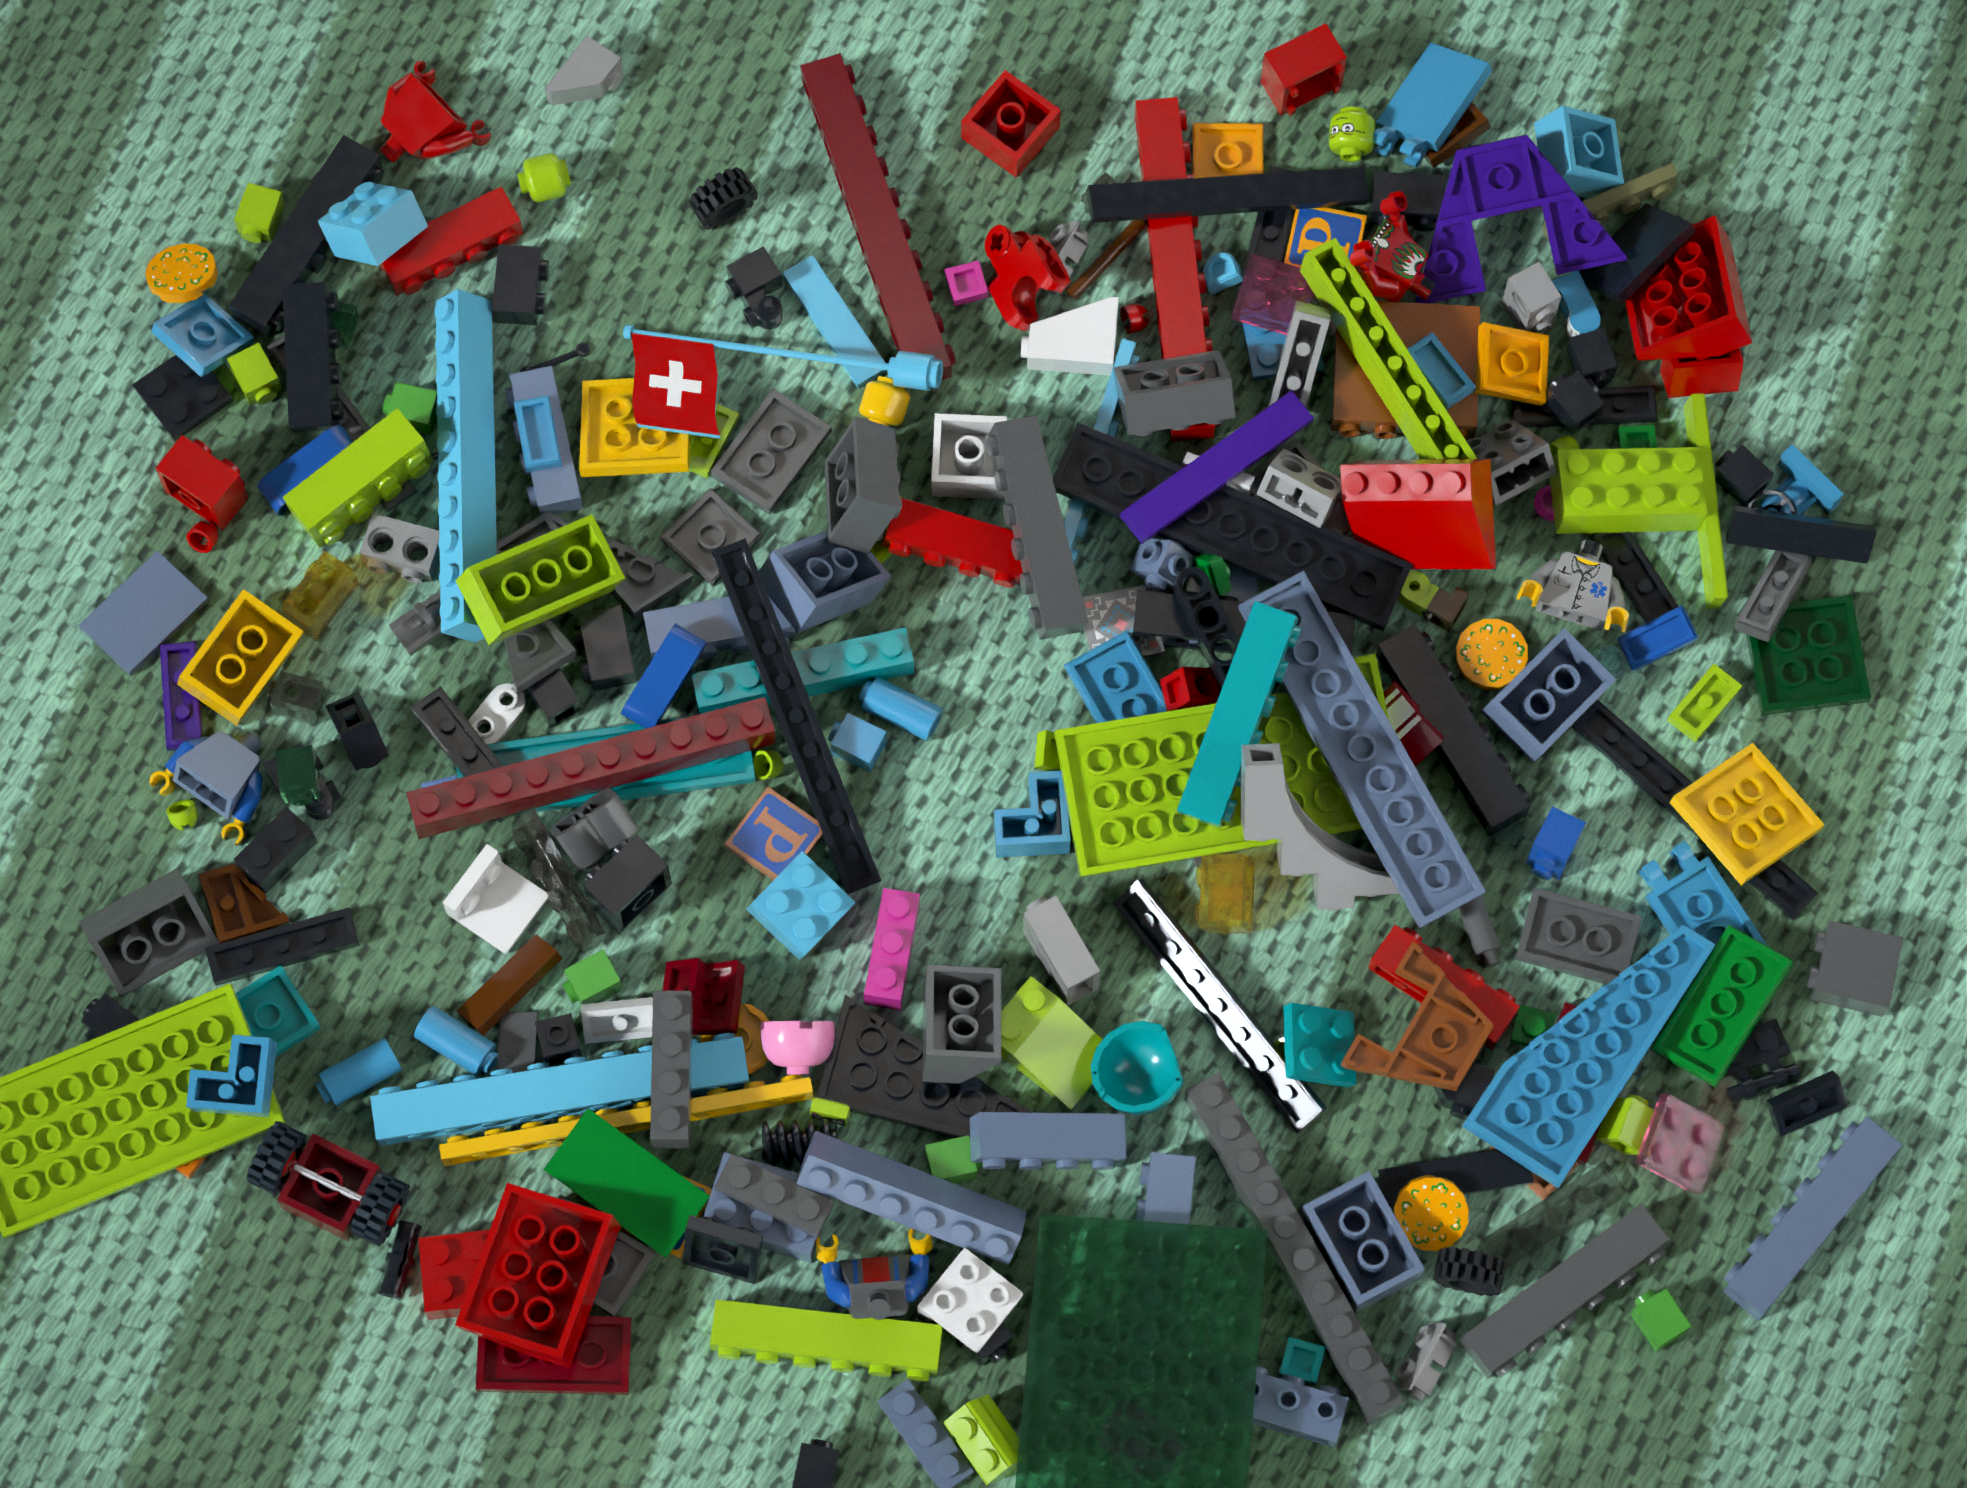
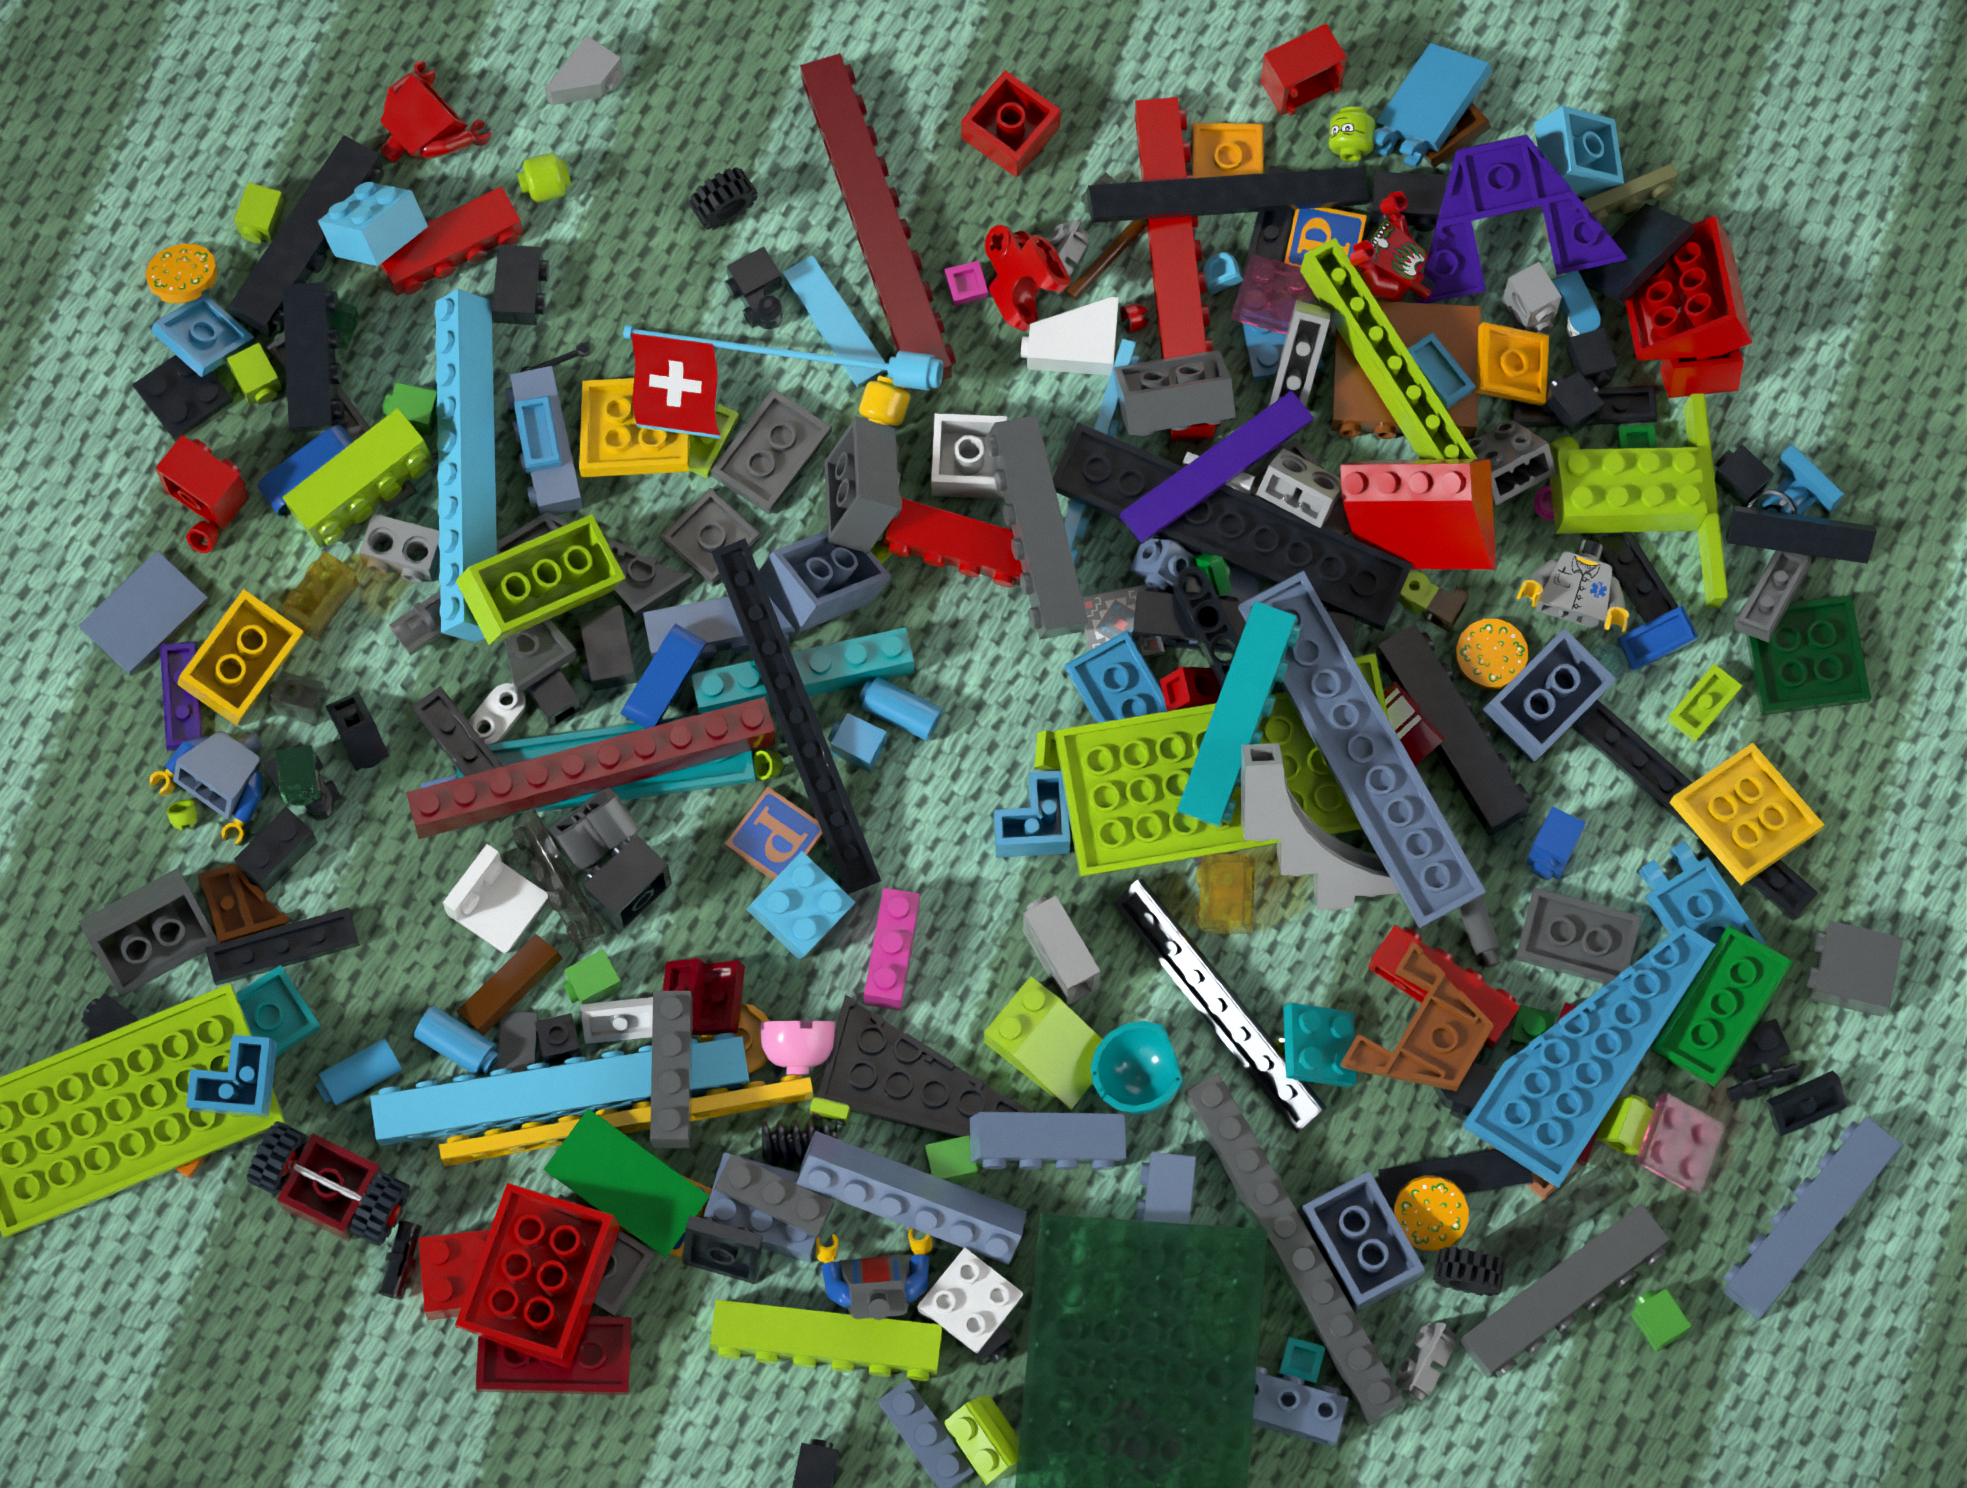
dark grey slope [922,965,1001,1084] -> none

